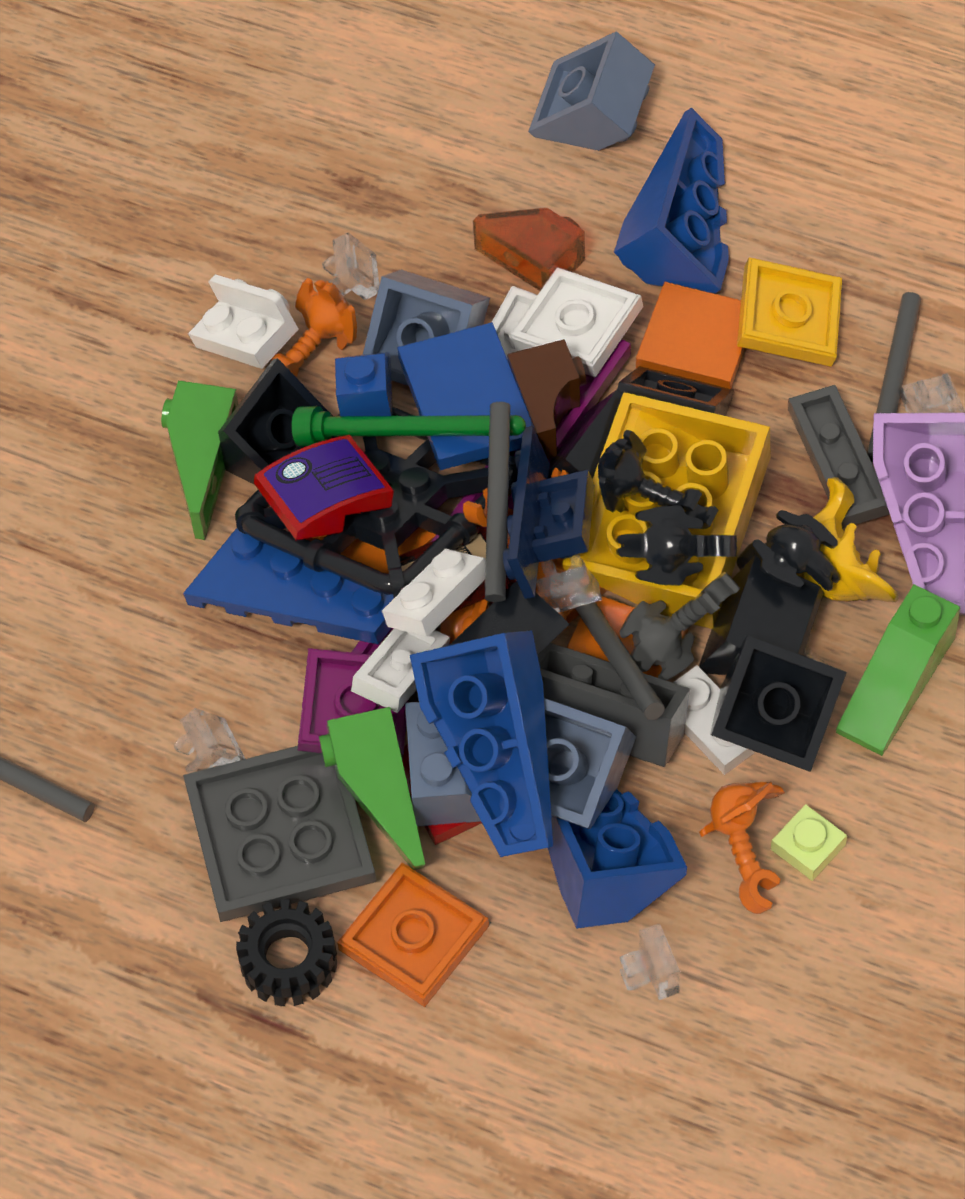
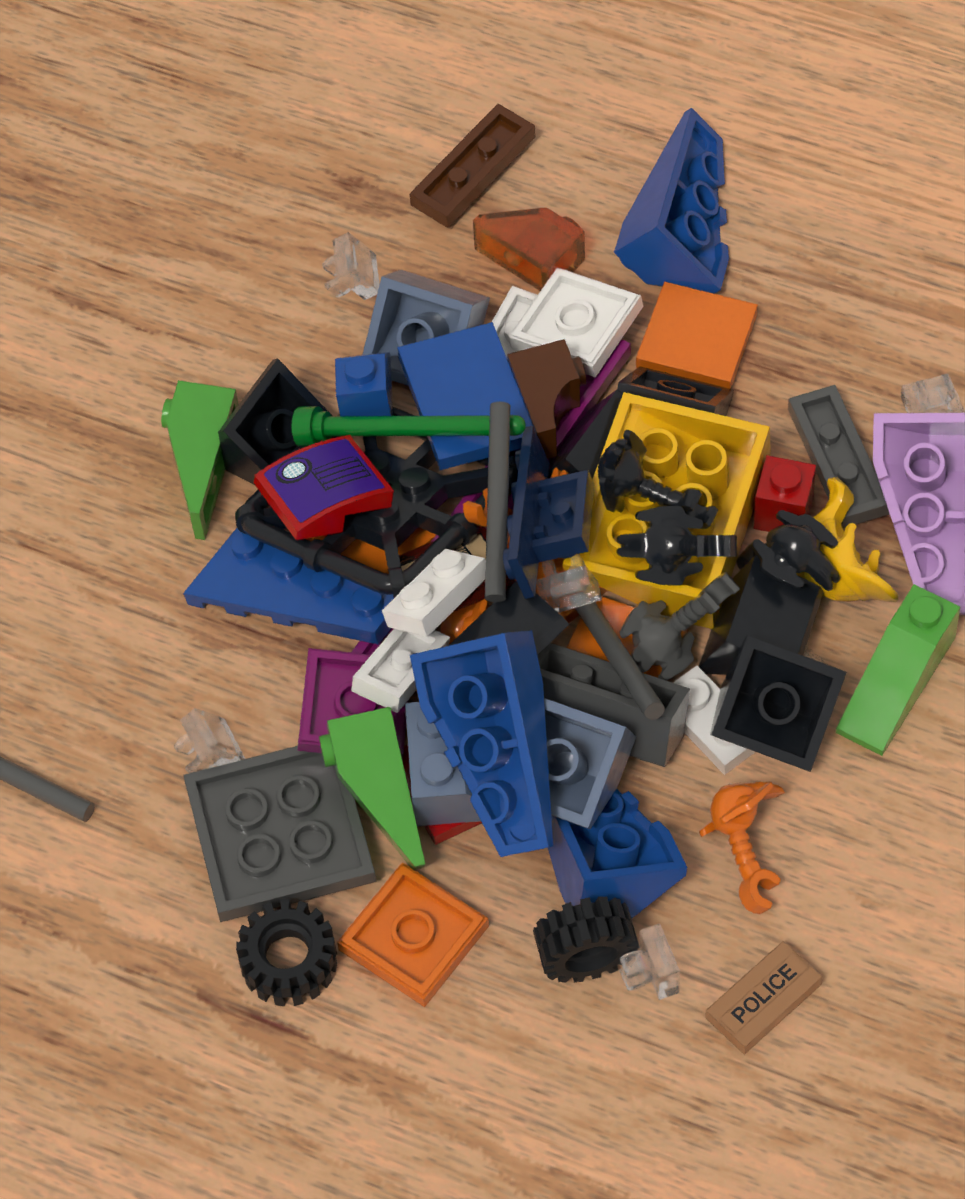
white bracket [188,274,298,369] -> none
orange piece [270,278,357,377] -> none
sand blue slope [528,31,655,151] -> none
yellow tile [737,257,842,367] -> none
yellowish green plate [771,804,847,881] -> none
dark grey bar [867,292,921,462] -> none
none -> reddish brown plate [410,103,536,228]
none -> black tyre [533,897,640,983]
none -> medium nougat tile [705,941,822,1055]
none -> red brick [753,455,816,532]

